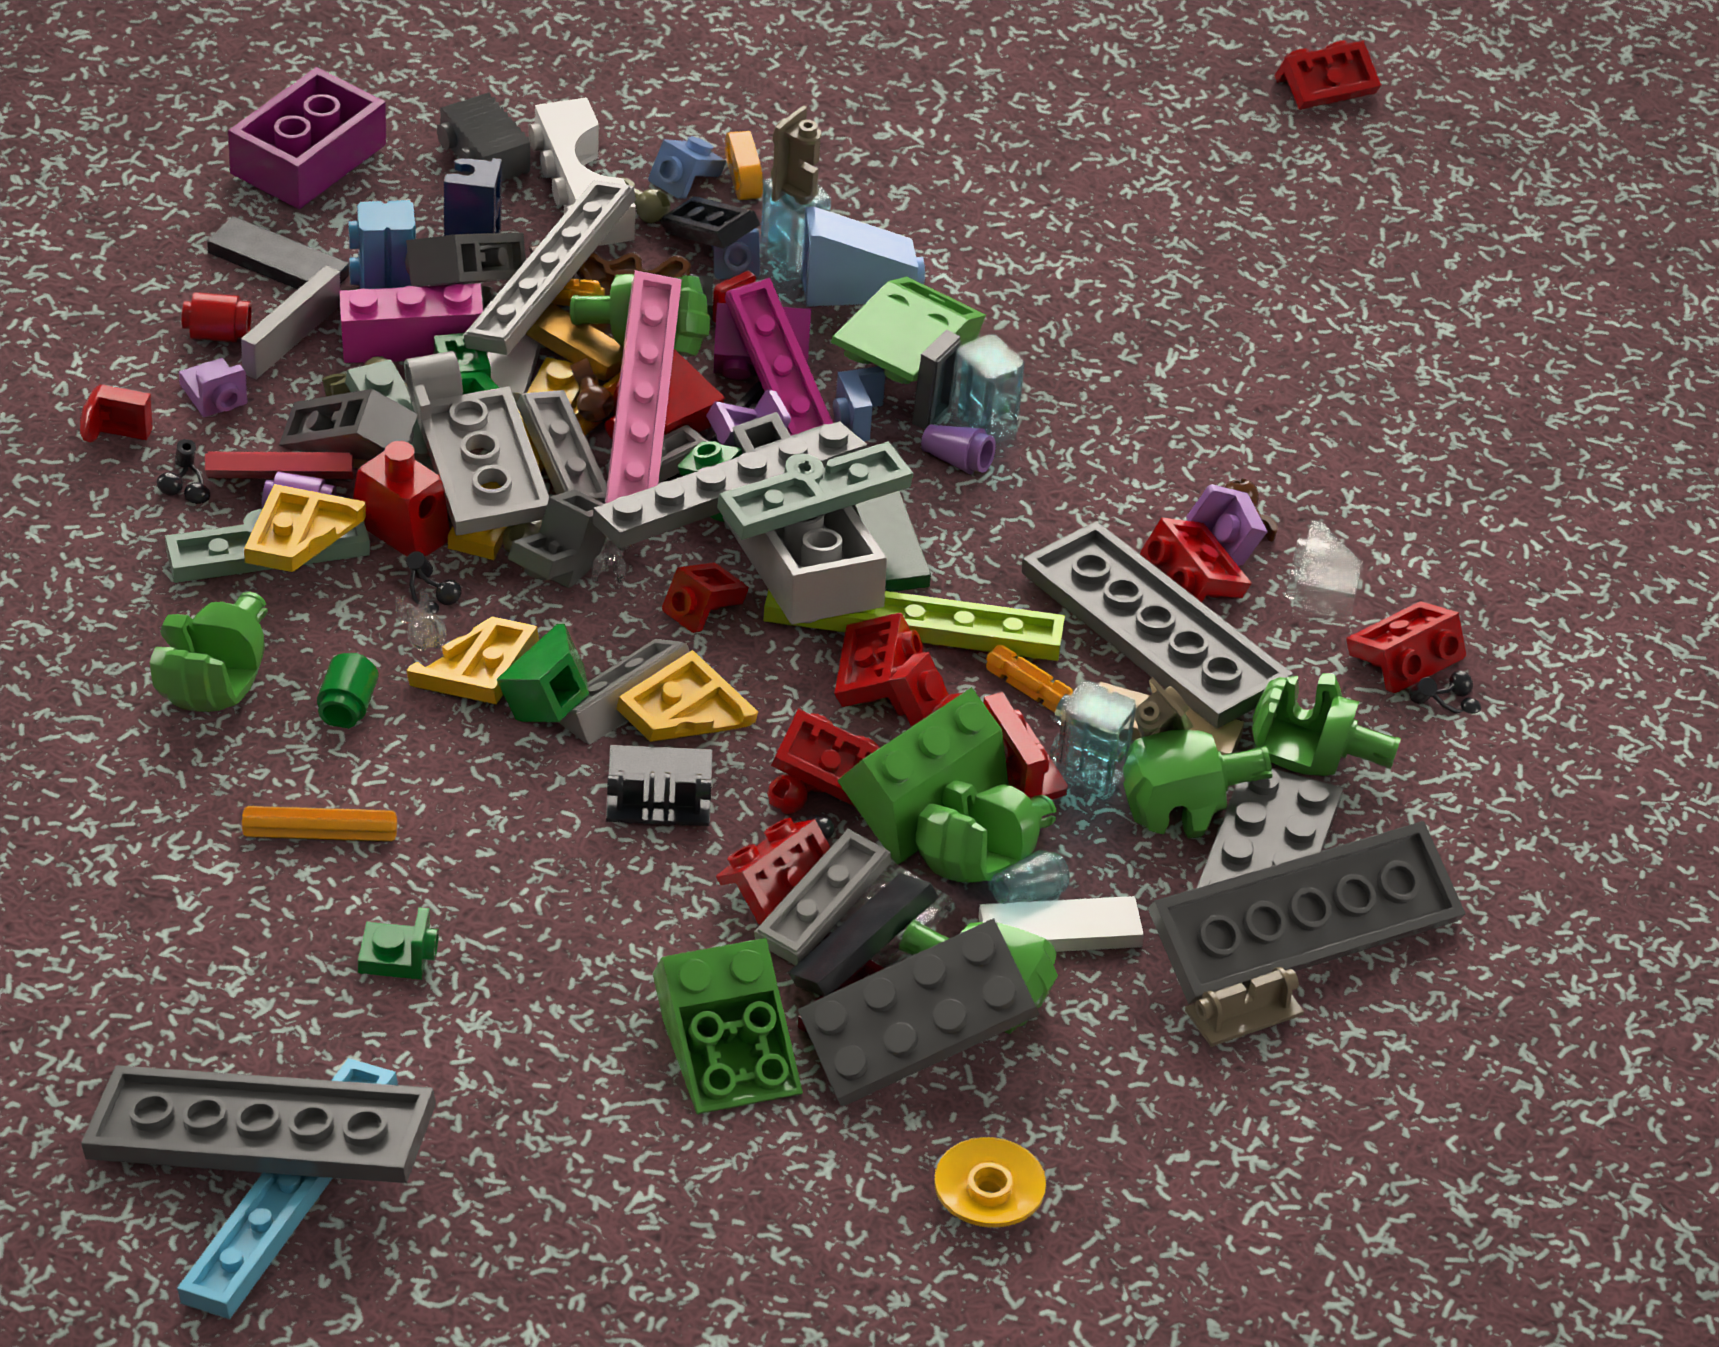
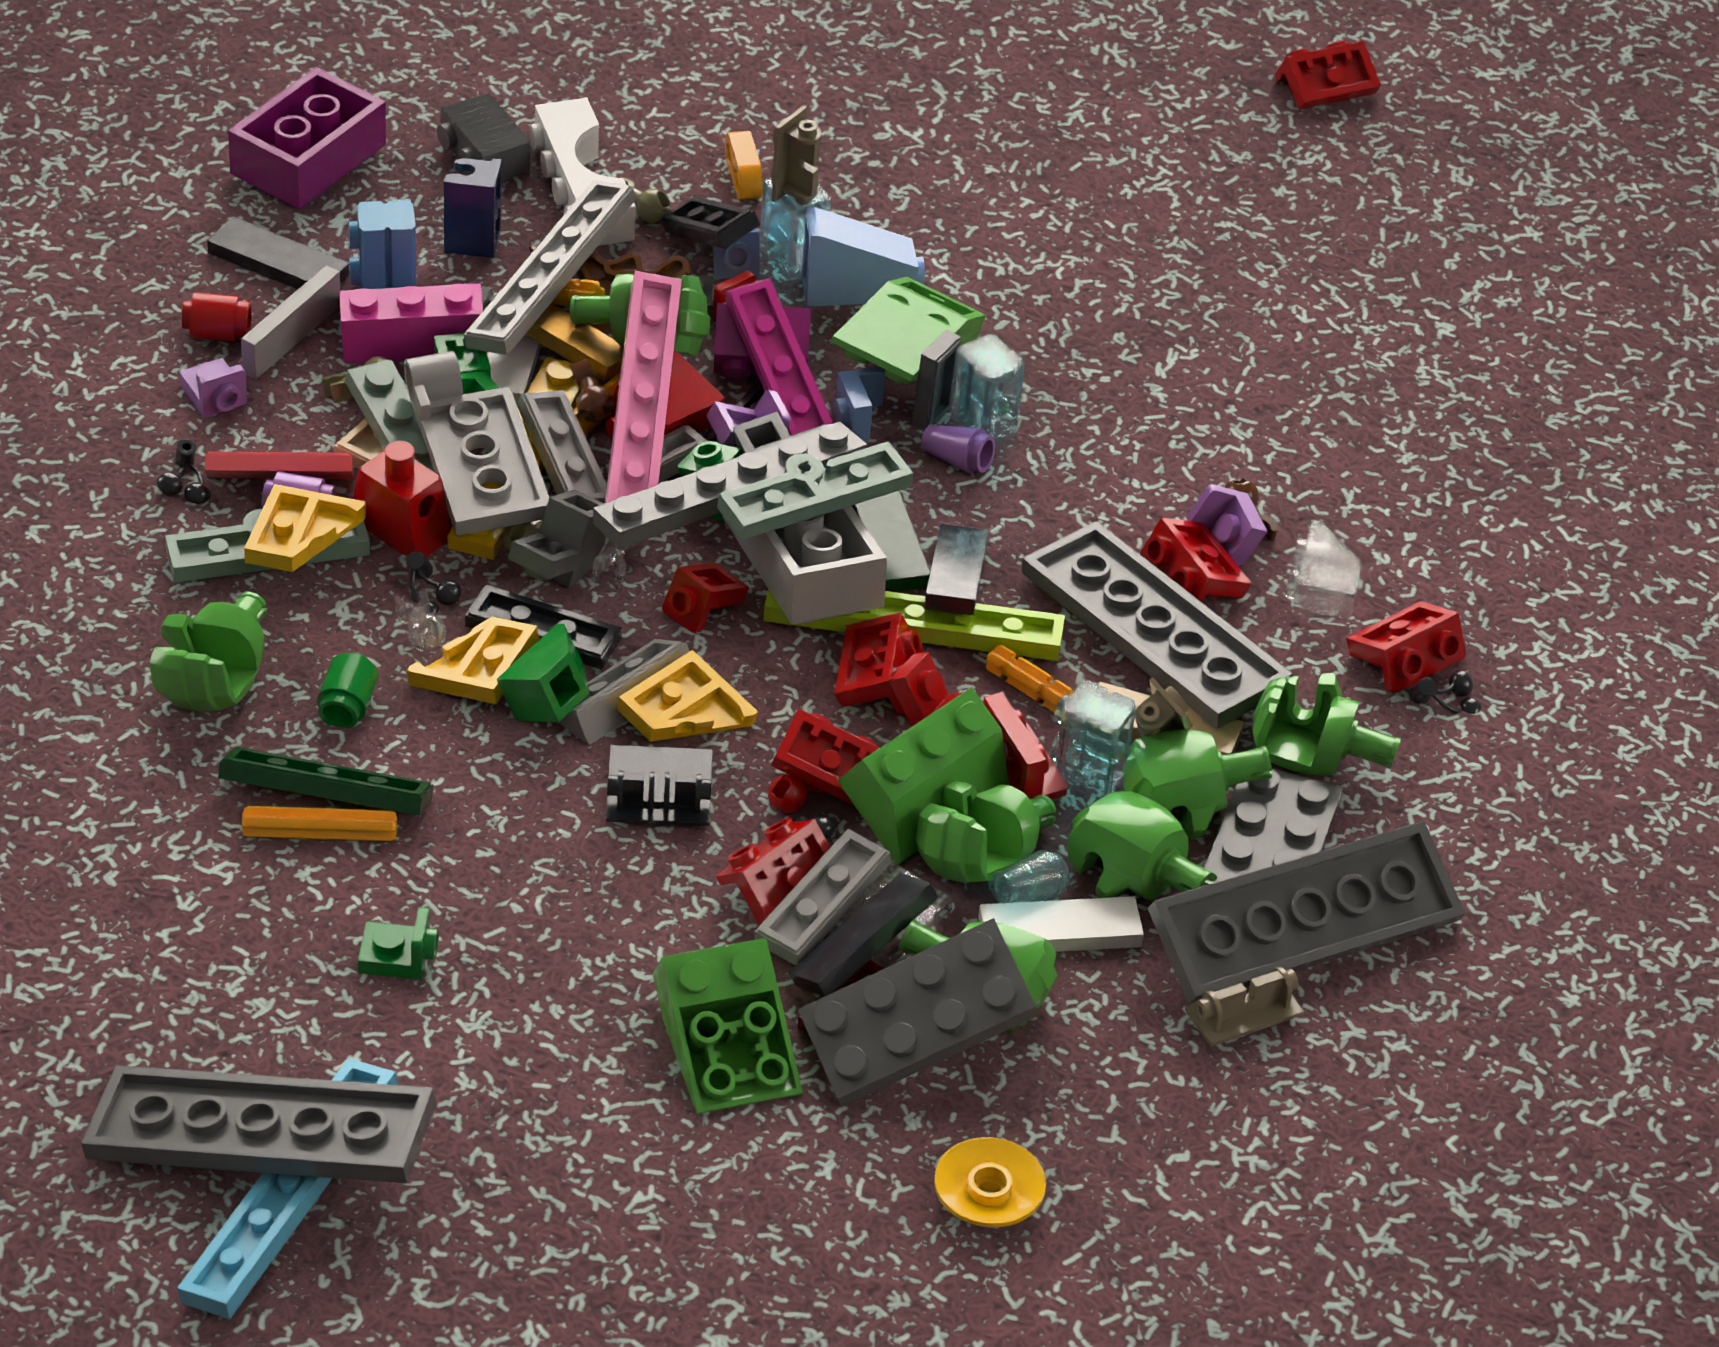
red plate [80,384,153,443] -> none
dark grey slope [279,389,418,461] -> none
dark grey slope [405,233,526,287] -> none
medium blue bracket [648,136,727,199] -> none
none -> dark green tile [218,747,434,816]
none -> black tile [465,584,622,670]
none -> tile [925,524,988,615]
none -> bright green piece [1068,791,1217,901]

